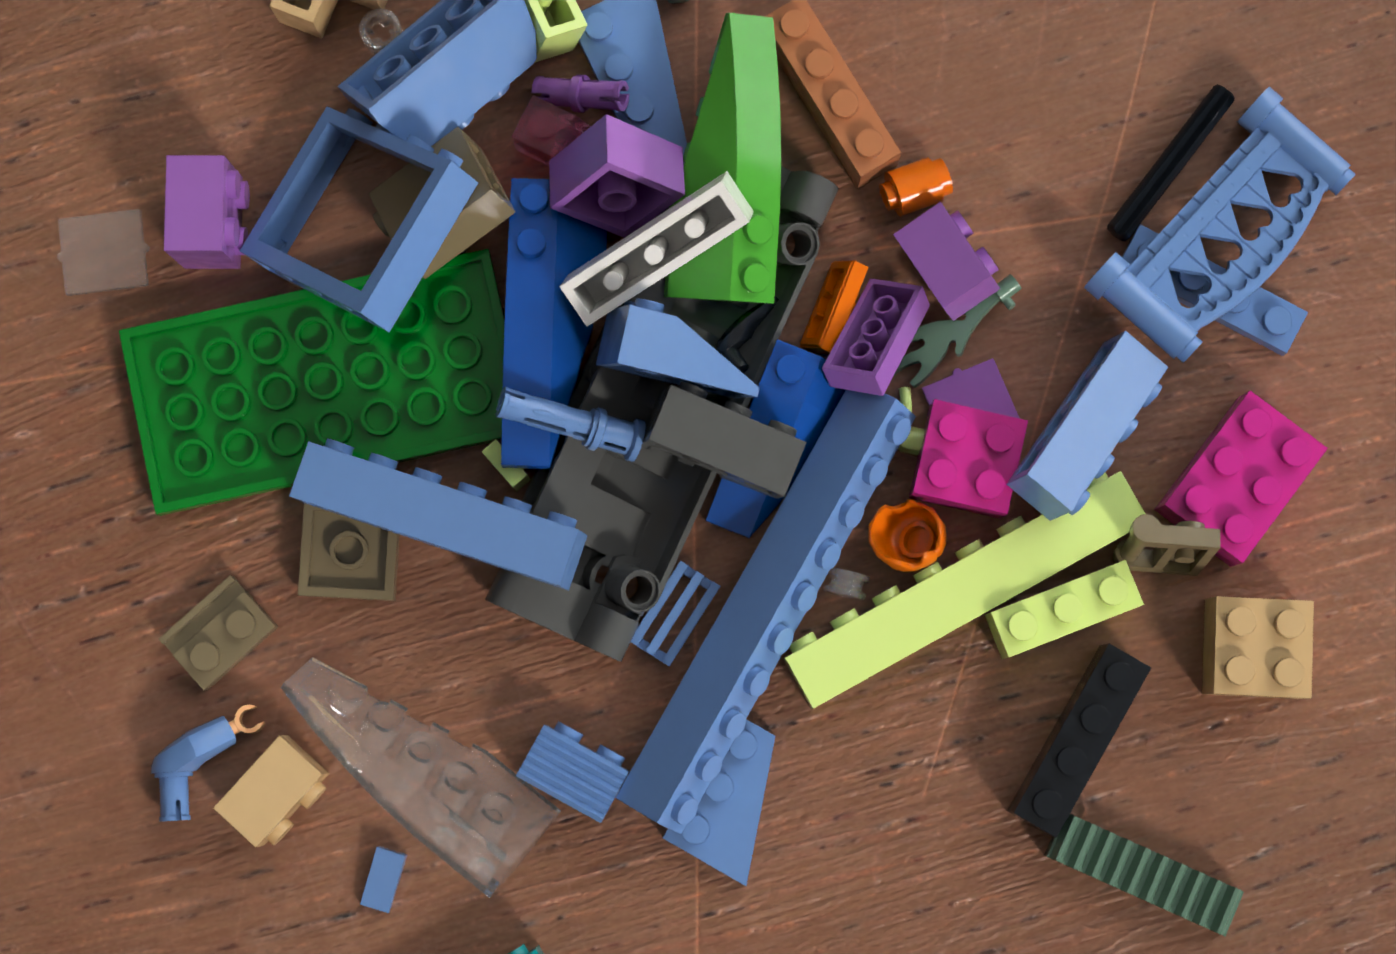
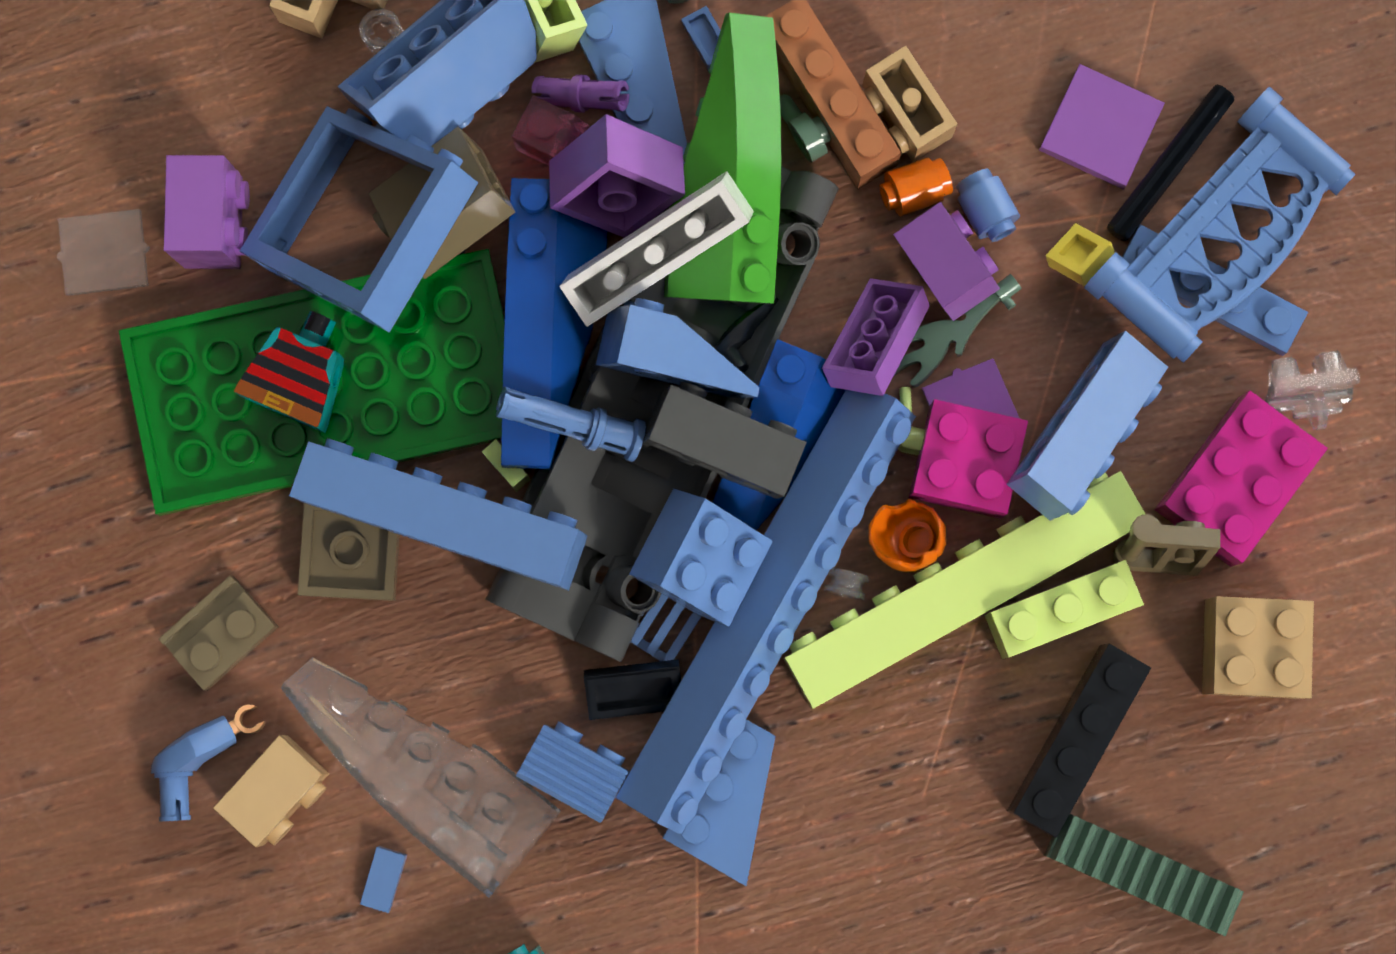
orange plate [800,260,869,355] -> none
none -> torso [234,311,345,433]
none -> black tile [584,659,681,720]
none -> medium blue brick [629,488,773,627]
none -> medium blue piece [681,6,721,71]
none -> sand green plate [780,94,831,163]
none -> tan brick [862,46,958,162]
none -> medium blue brick [956,168,1020,242]
none -> medium lavender tile [1039,64,1165,190]
none -> light yellow plate [1045,223,1115,286]
none -> clear hips [1265,350,1360,431]

